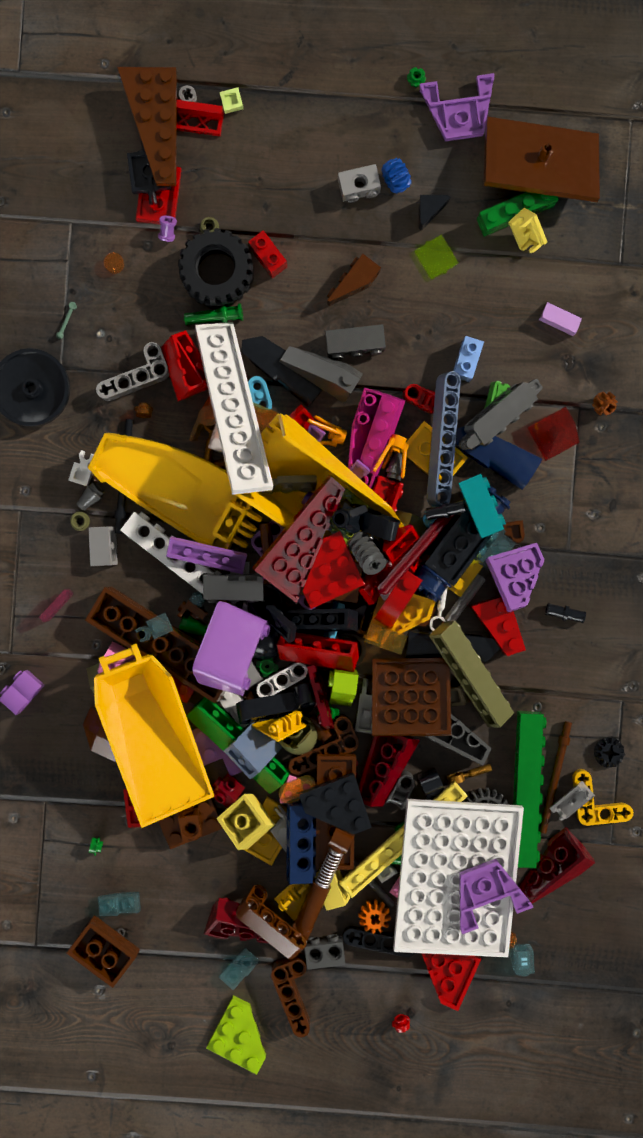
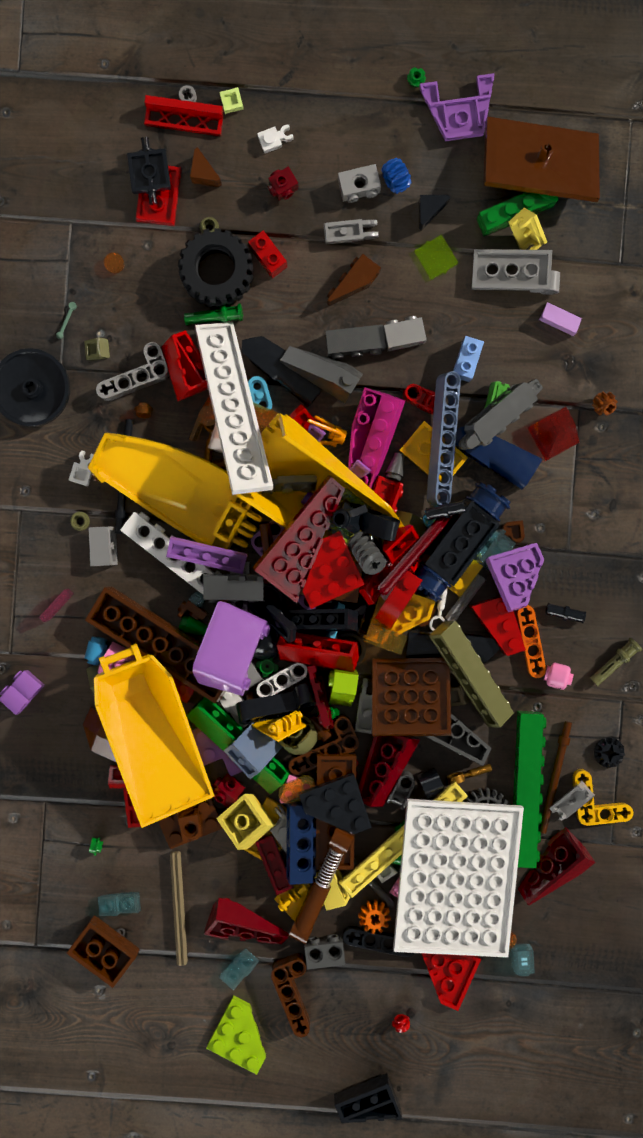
dark grey cone [76,482,105,511] -> none
reddish brown wing [117,67,177,186] -> none
clear light blue plate [135,613,174,642] -> none
medium lavender bush [158,216,177,242] -> none
reddish brown beam [236,884,307,959] -> none
light orange plant [373,434,409,478] -> none
teal brick [458,474,506,539] -> none
medium lavender wing [459,859,533,934] -> none
none -> olive slope [84,337,110,360]
none -> dark azure brick [84,636,108,666]
none -> red slope [108,765,126,789]
none -> dark tan axle [170,851,188,966]
none -> reddish brown slope [190,147,222,187]
none -> dark red tile [255,834,294,895]
none -> white plate [257,125,293,154]
none -> dark red brick [267,166,299,201]
none -> light grey hinge [324,219,379,244]
none -> black wedge [334,1073,403,1123]
none -> light grey brick [384,316,426,352]
none -> light grey hinge [472,249,560,295]
none -> orange beam [516,605,546,678]
none -> bright pink head [544,662,574,690]
none -> olive pin [590,637,643,686]

